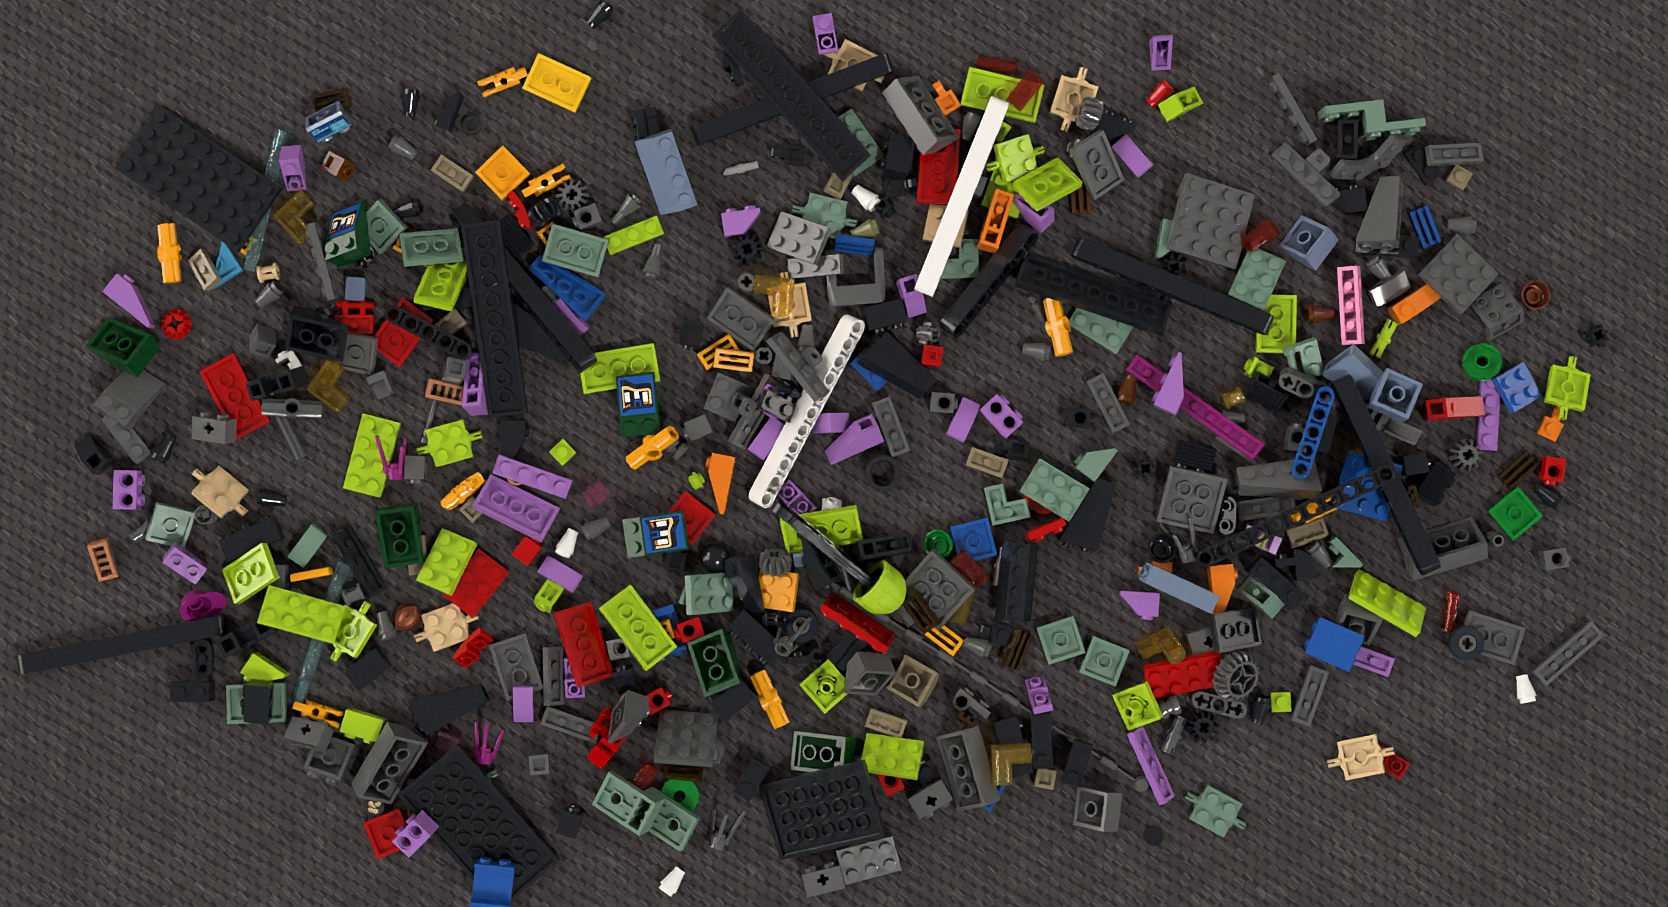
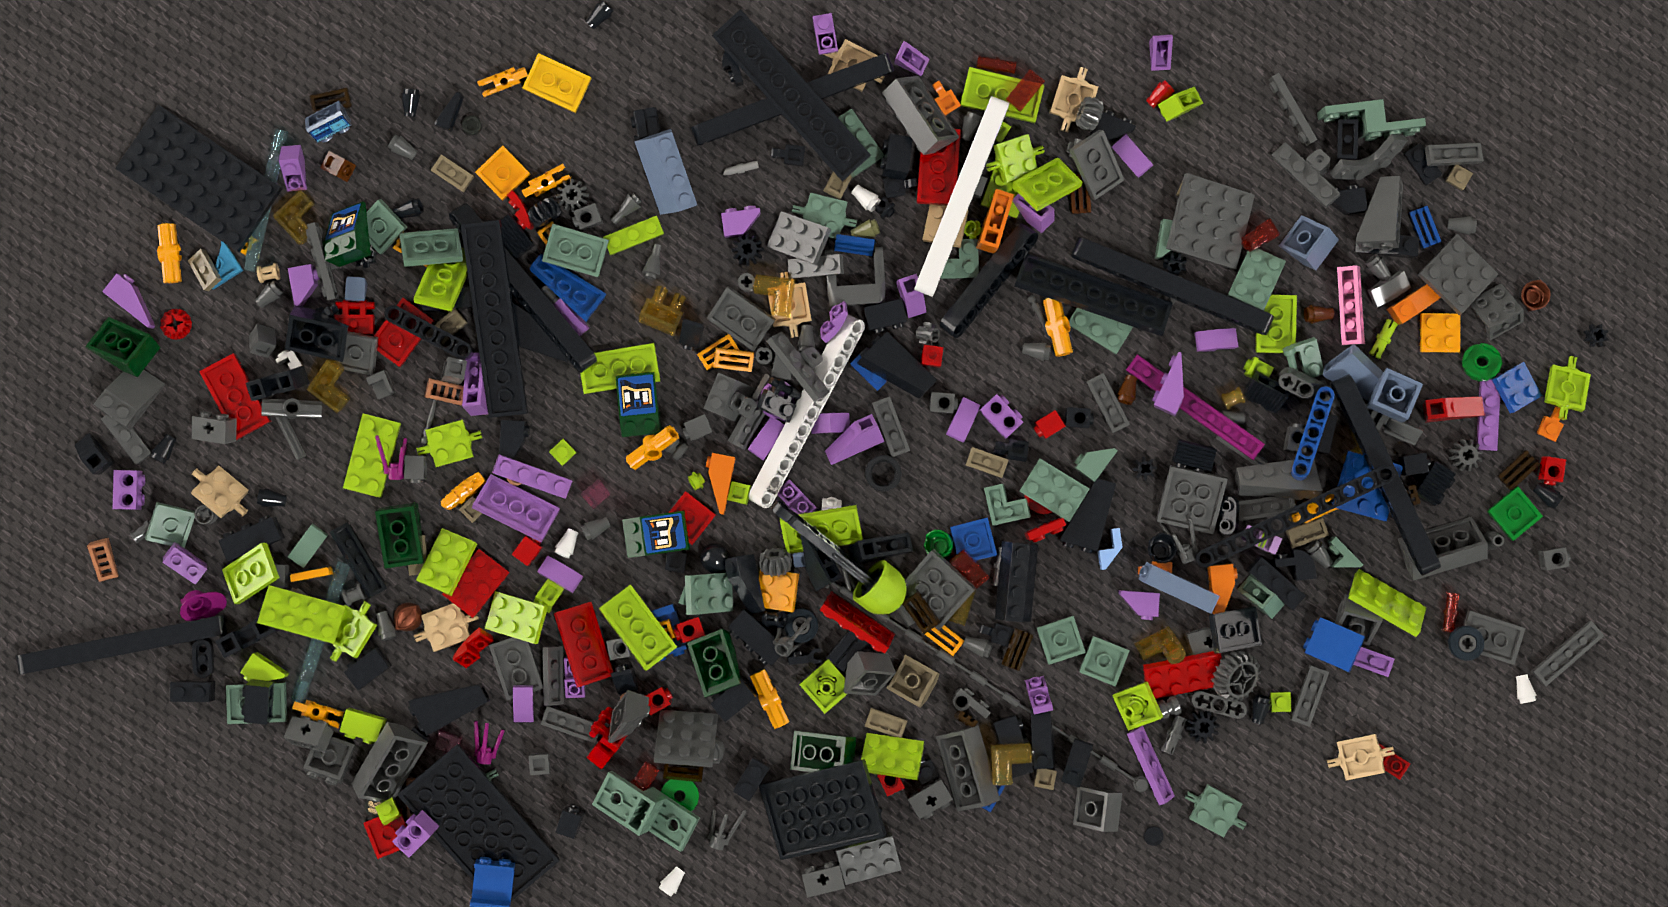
none -> medium lavender slope [288,264,320,307]
none -> lime plate [375,798,402,825]
none -> lime plate [485,591,548,644]
none -> clear yellow brick [638,286,686,336]
none -> lime plate [727,481,752,505]
none -> medium lavender slope [820,301,848,343]
none -> medium lavender slope [894,41,929,76]
none -> lime plate [964,220,982,239]
none -> red brick [1034,410,1066,439]
none -> light blue slope [1097,528,1122,570]
none -> medium lavender slope [1195,328,1238,352]
none -> light orange plate [1420,313,1460,353]

